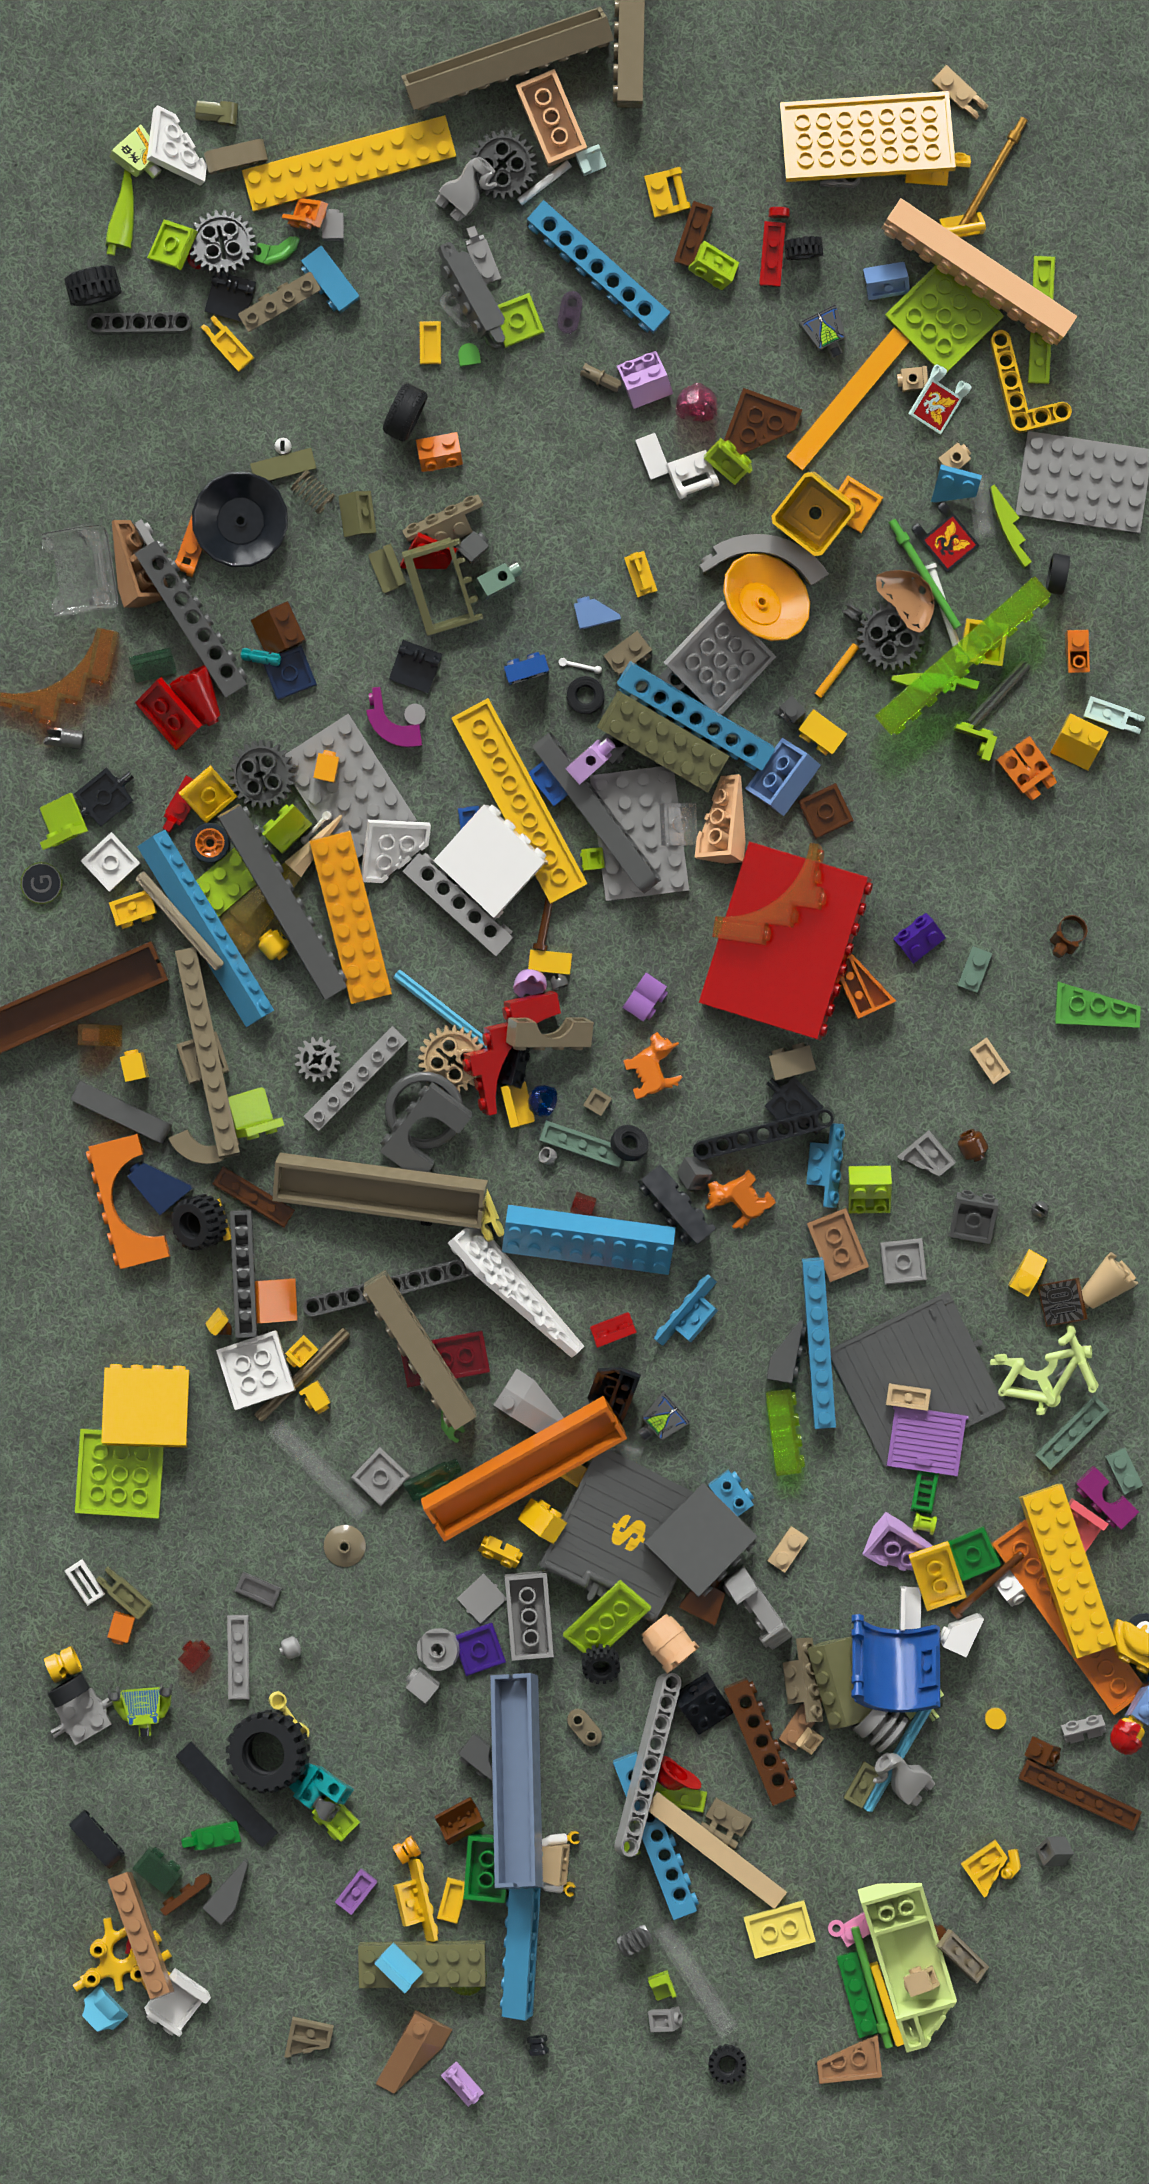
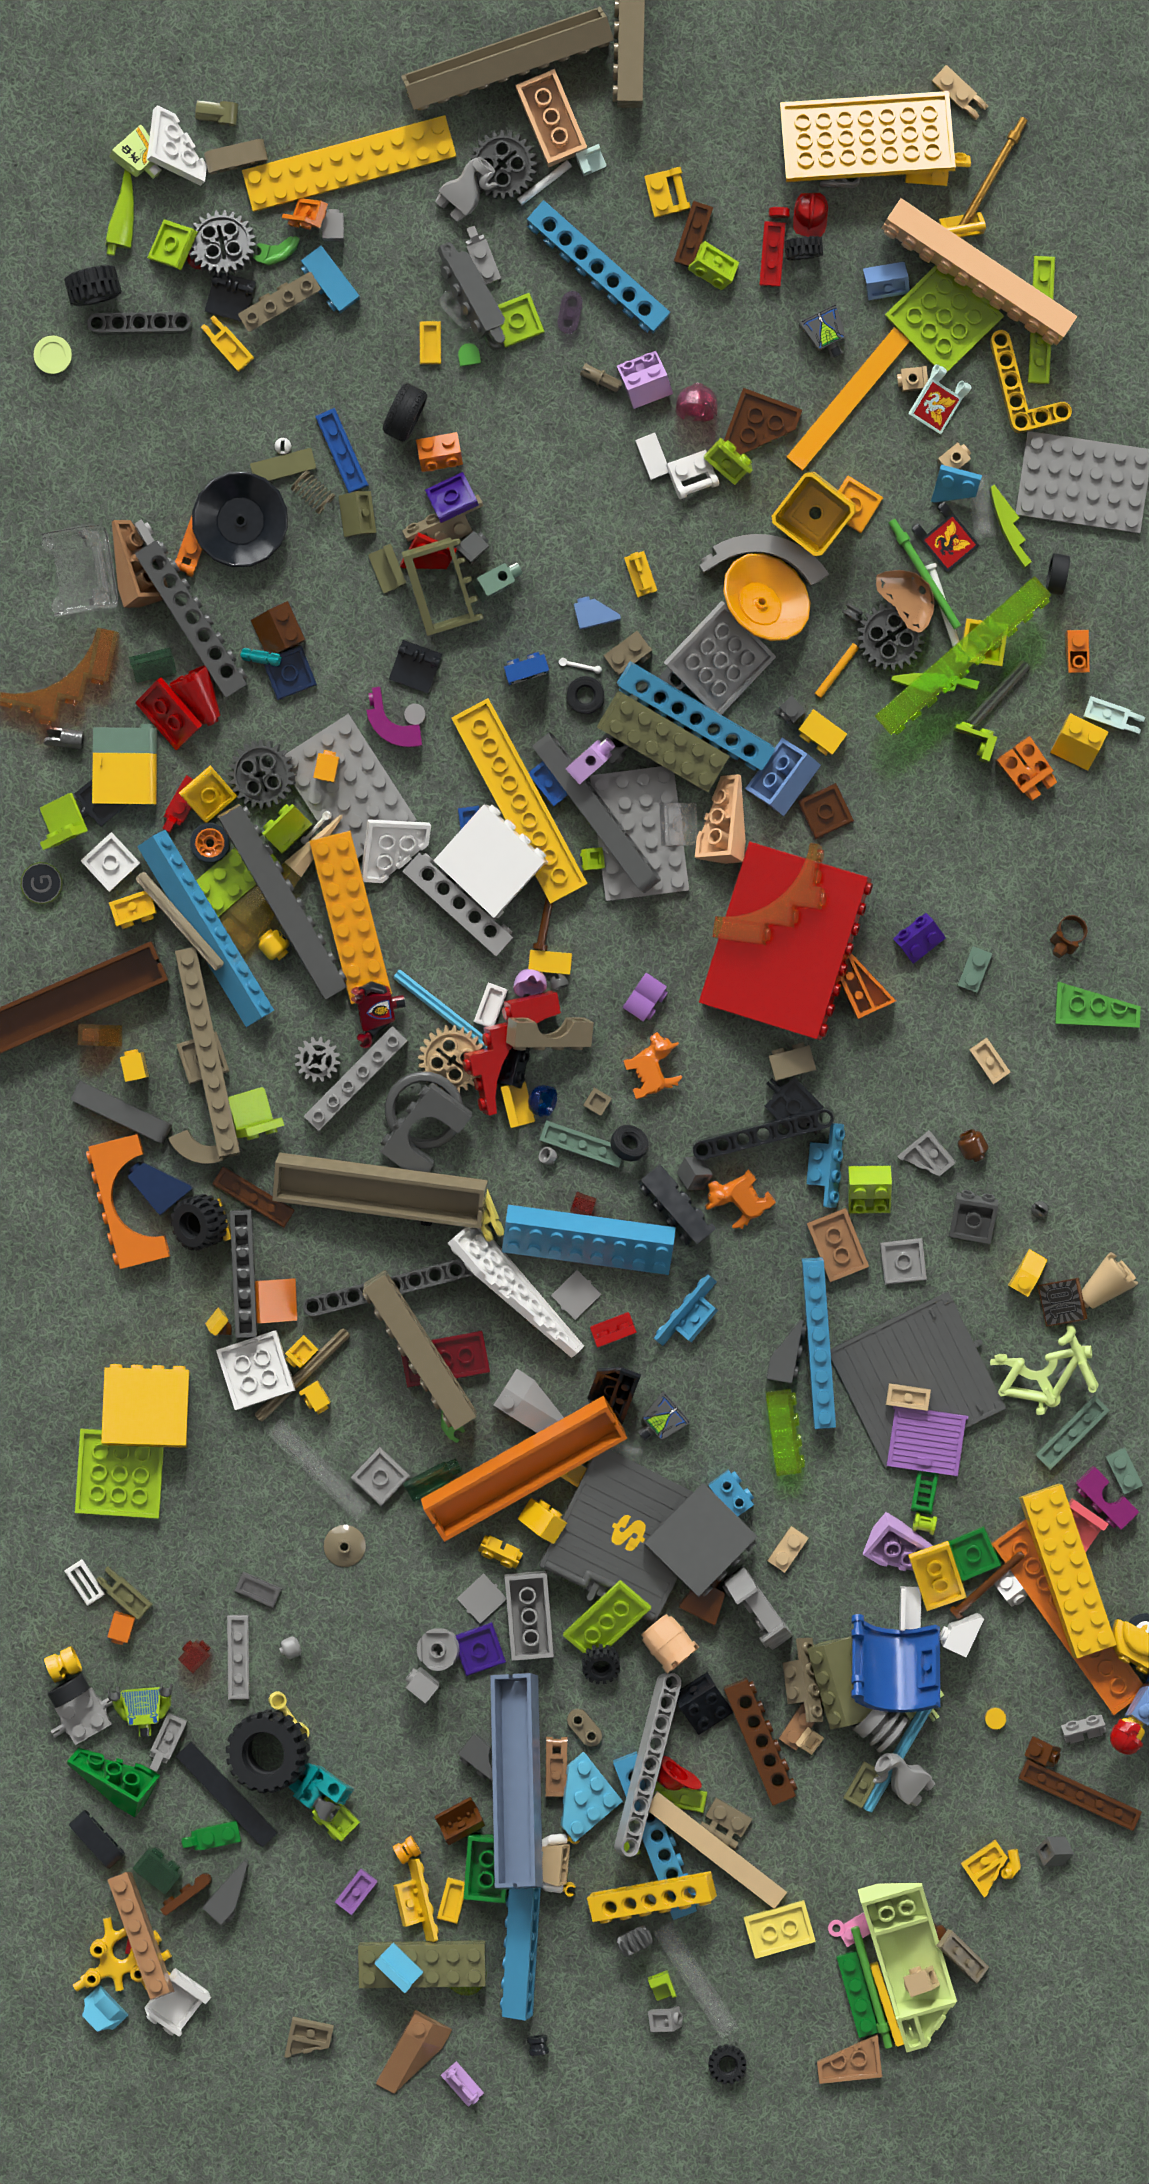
none -> yellowish green piece [34,336,72,374]
none -> green wedge [67,1748,160,1817]
none -> yellow door [92,724,157,805]
none -> light grey hinge [149,1712,187,1772]
none -> blue tile [315,408,369,493]
none -> dark red torso [351,981,406,1048]
none -> dark purple tile [425,472,479,523]
none -> white tile [474,983,508,1027]
none -> medium nougat plate [546,1737,567,1797]
none -> light grey piece [551,1270,601,1320]
none -> medium azure plate [560,1752,623,1842]
none -> yellow brick [587,1871,717,1924]
none -> red piece [793,193,828,237]

